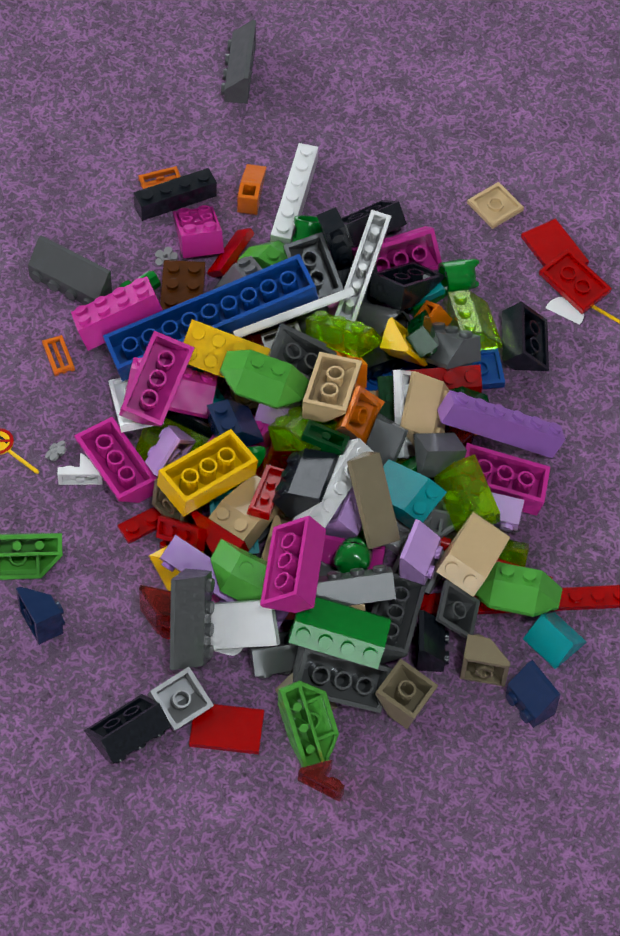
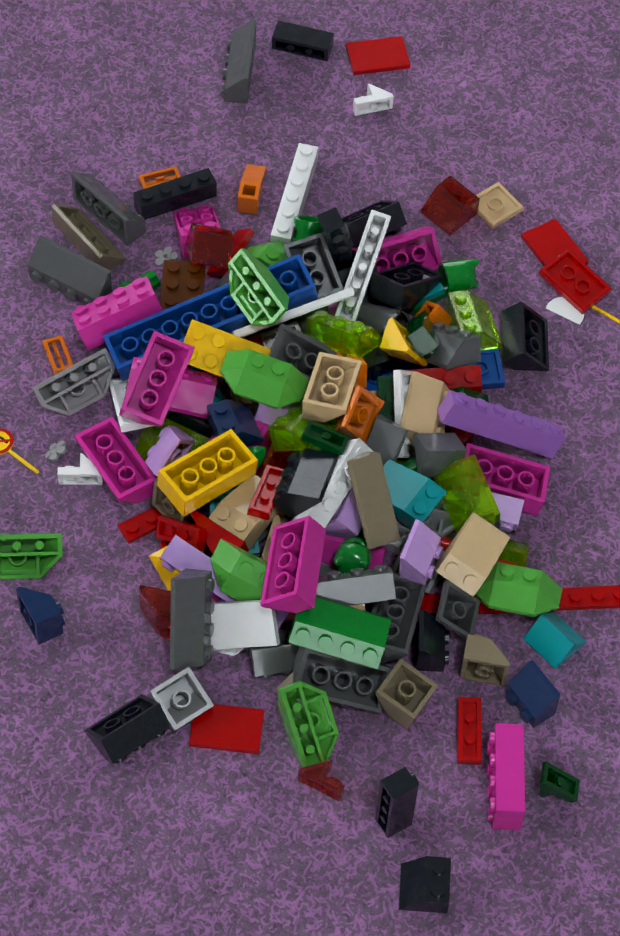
none -> light grey wedge [32,348,116,416]
none -> dark tan slope [52,204,127,270]
none -> dark grey slope [71,172,146,246]
none -> clear red slope [185,222,234,270]
none -> bright green wedge [228,248,289,326]
none -> black brick [272,20,334,61]
none -> red tile [346,36,411,75]
none -> white slope [353,84,394,116]
none -> black brick [375,767,419,838]
none -> black slope [399,856,451,913]
none -> clear red slope [421,175,480,235]
none -> red plate [457,697,482,765]
none -> dark pink brick [487,723,525,830]
none -> dark green slope [540,761,580,803]

